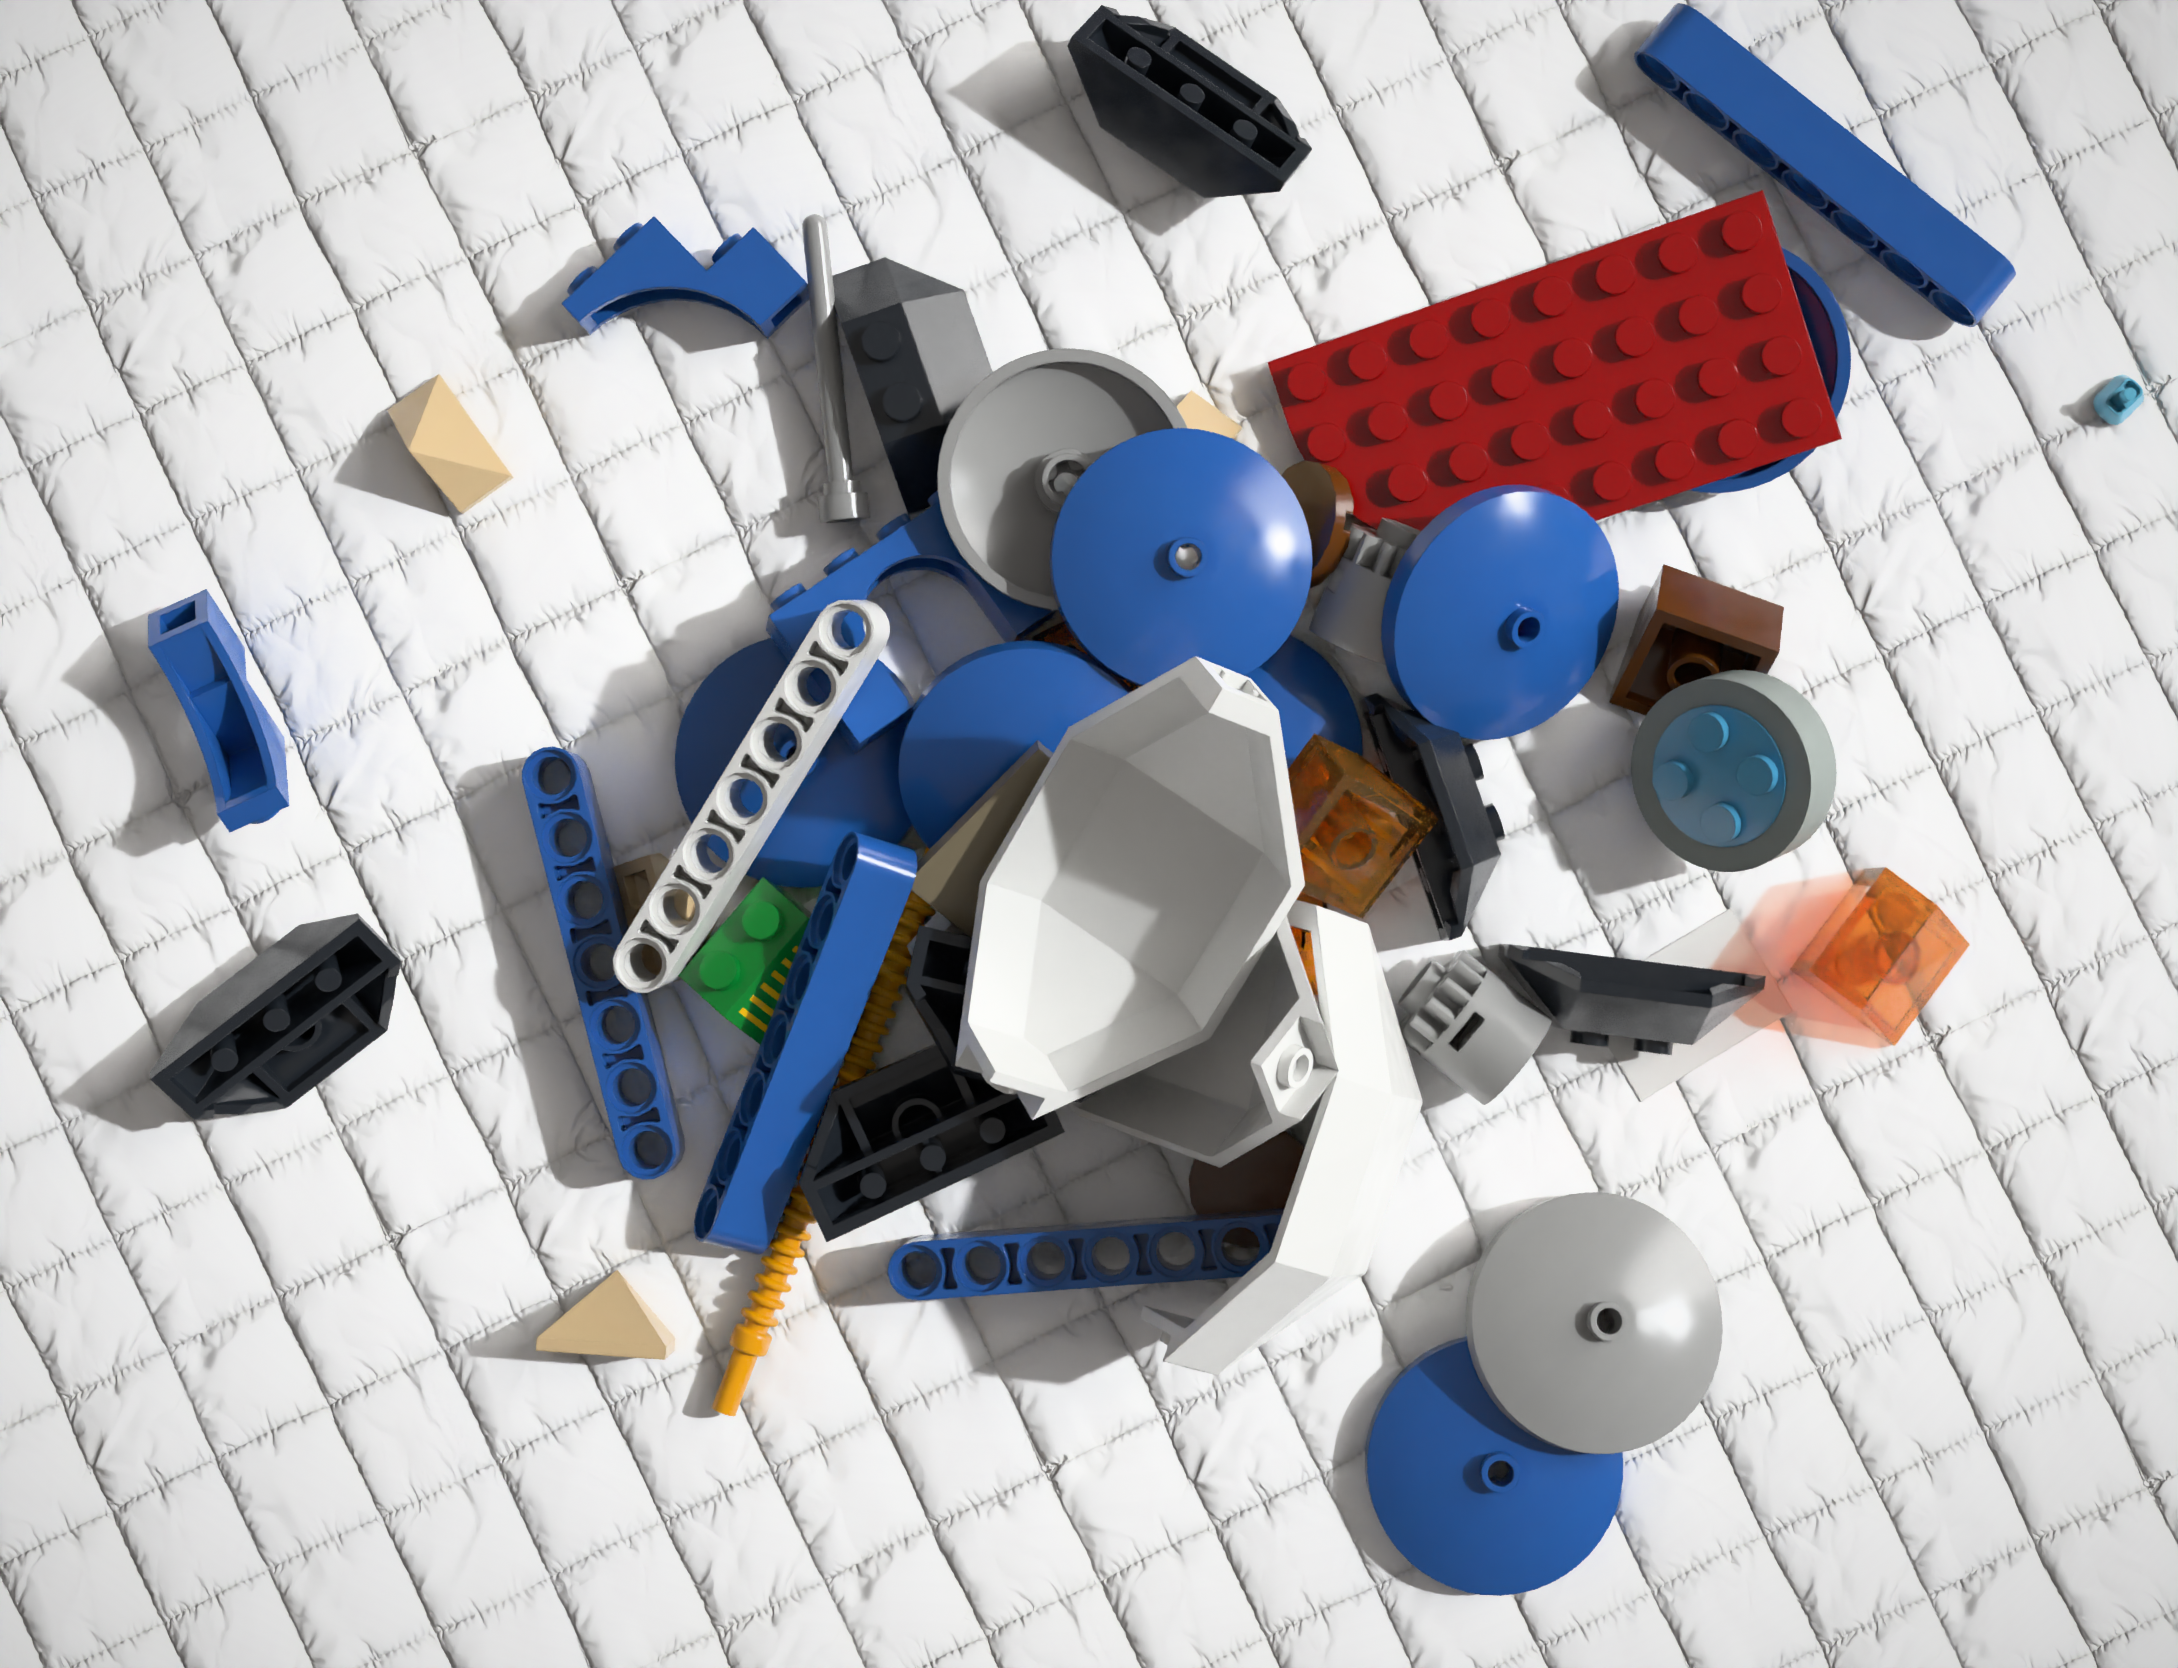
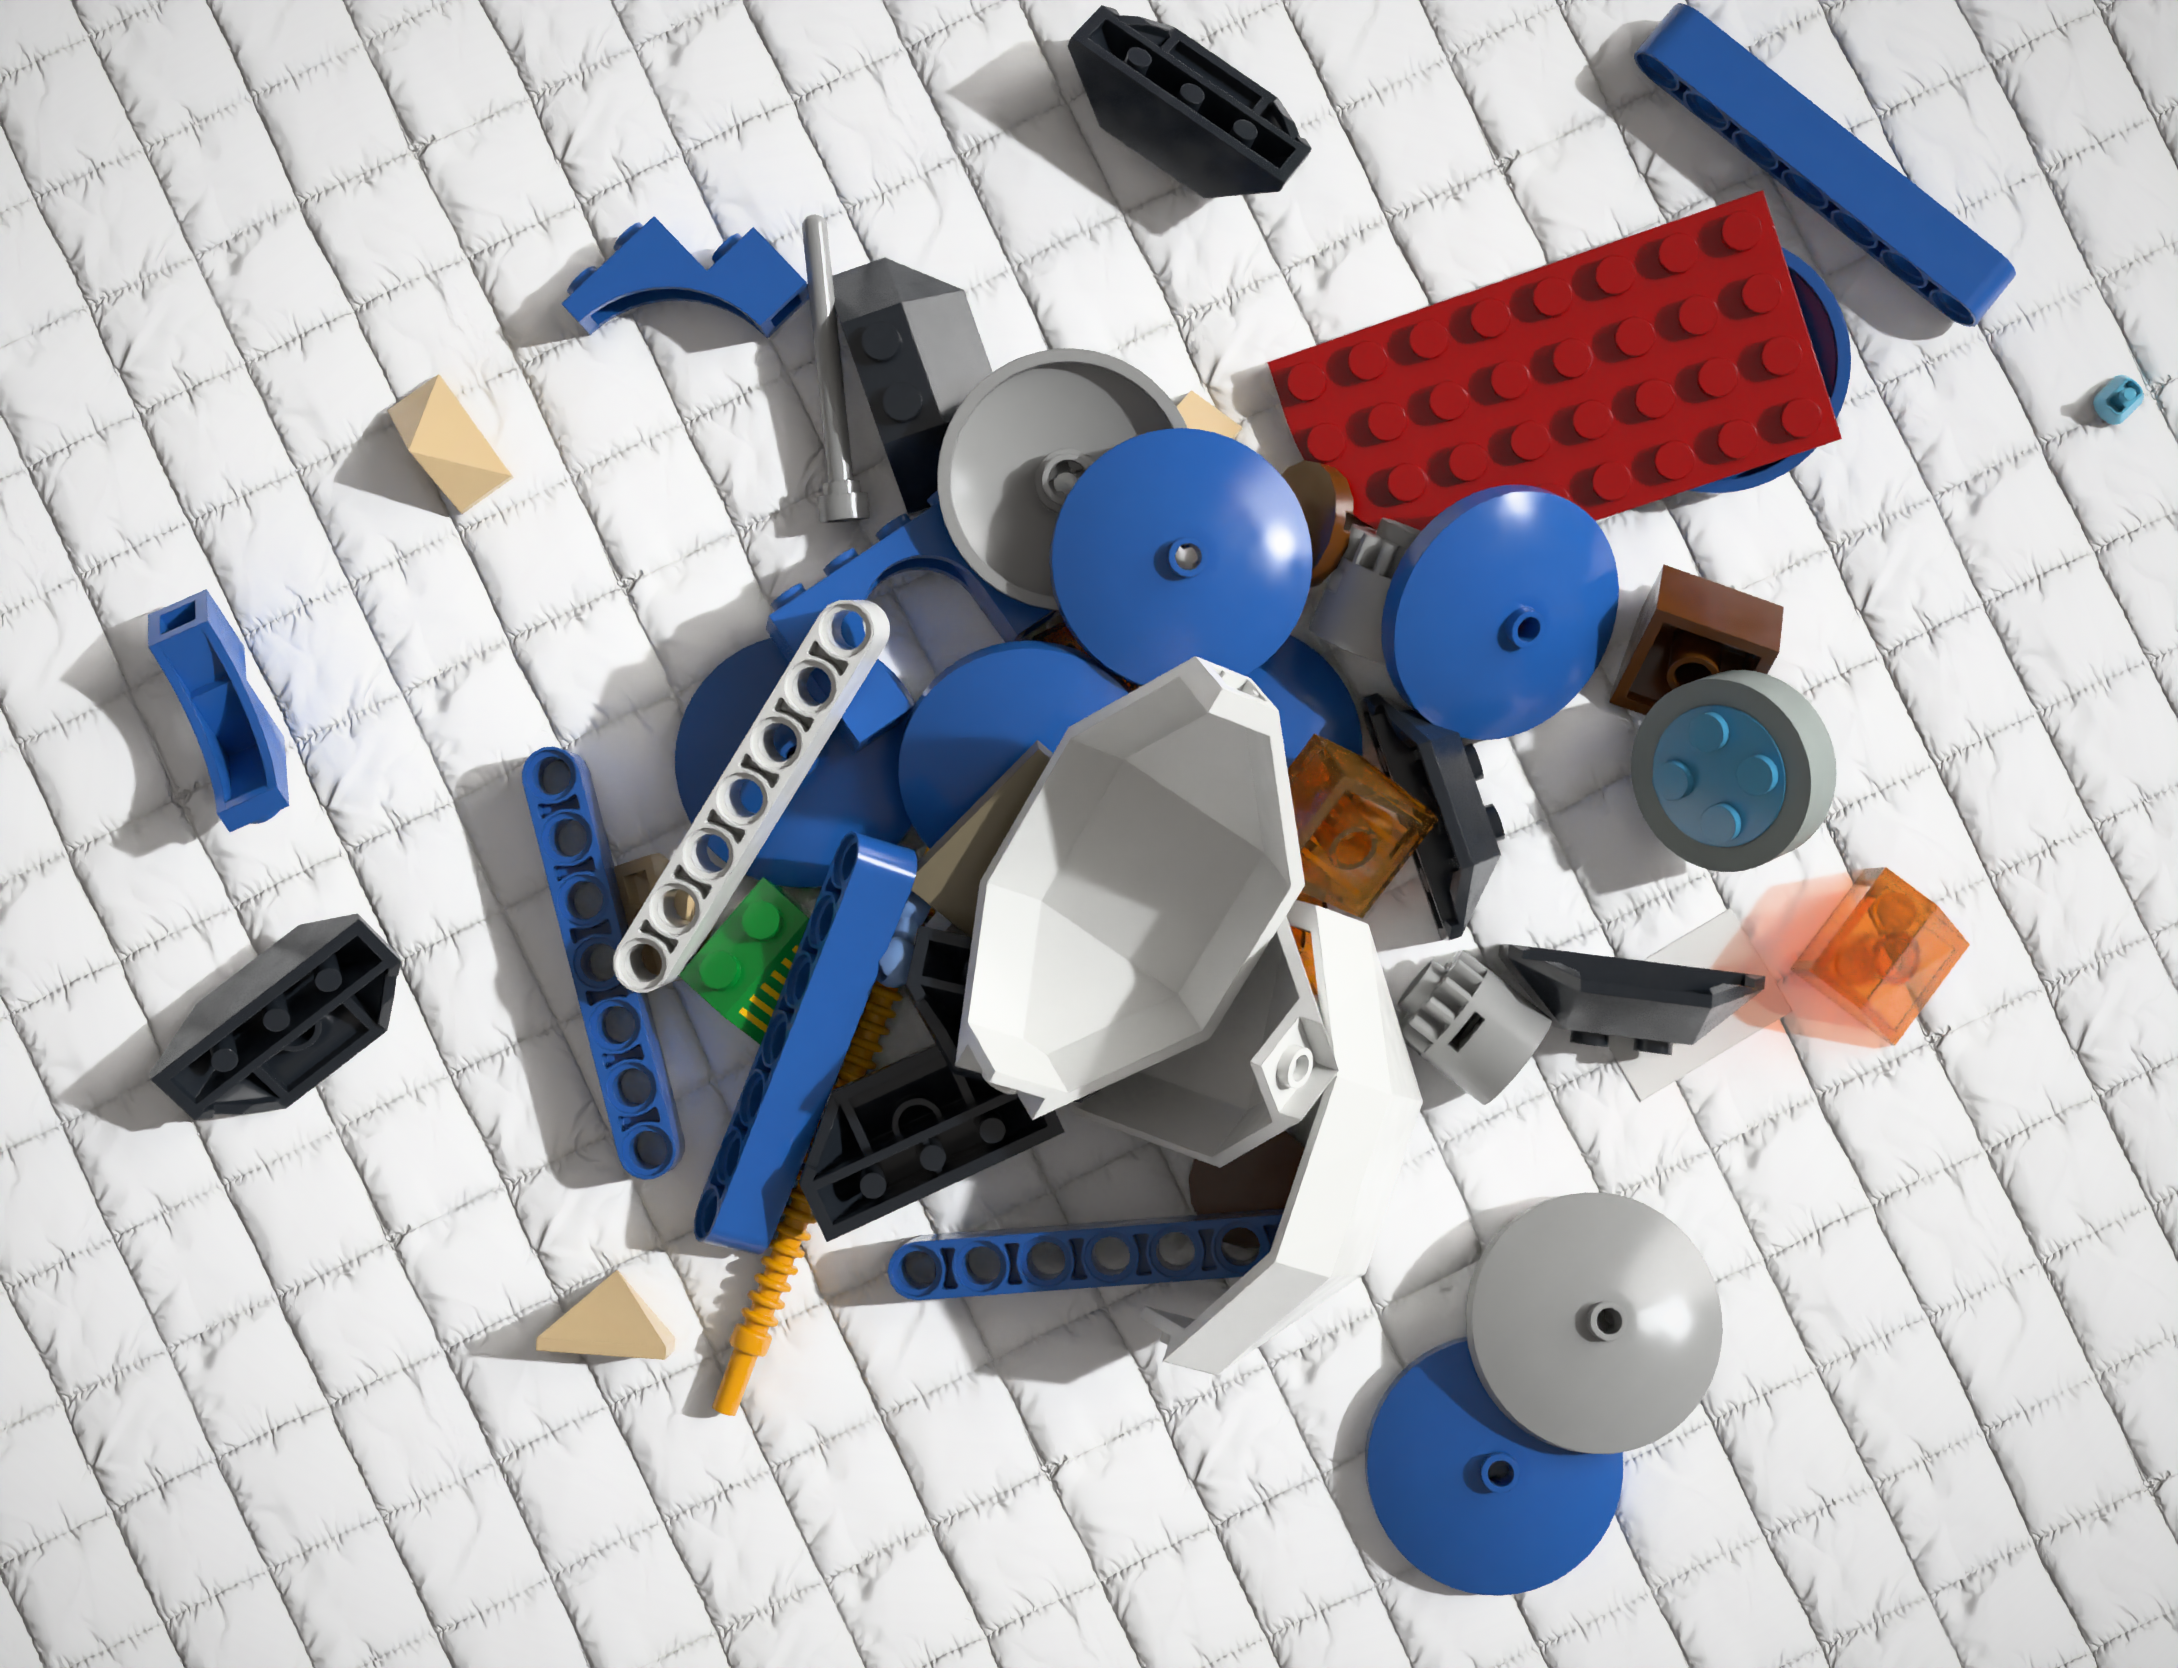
none -> medium blue arm [876,890,931,988]

